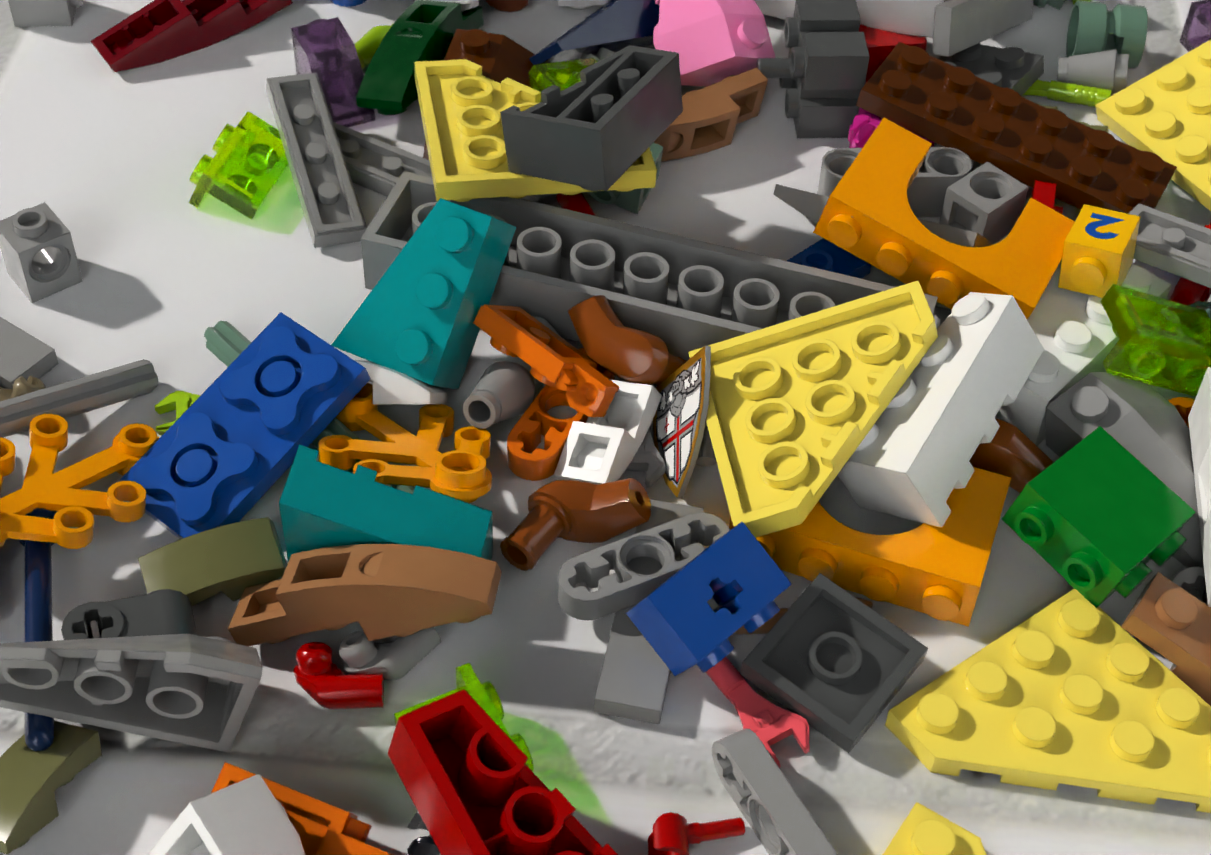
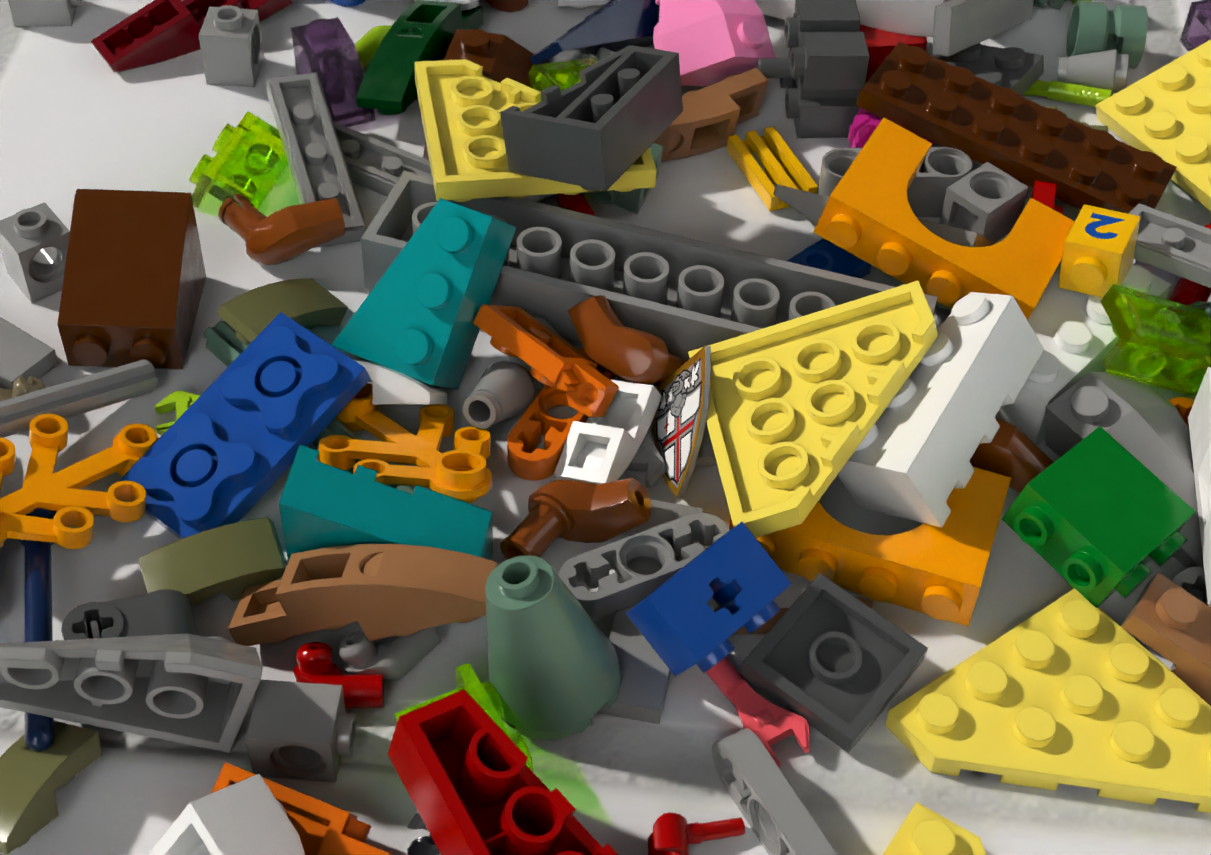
none -> reddish brown slope [57,189,206,370]
none -> light grey brick [199,5,264,87]
none -> olive slope [217,278,348,345]
none -> dark orange arm [218,193,345,265]
none -> light grey brick [245,679,357,782]
none -> sand green cone [485,555,622,740]
none -> yellow tile [727,126,818,212]

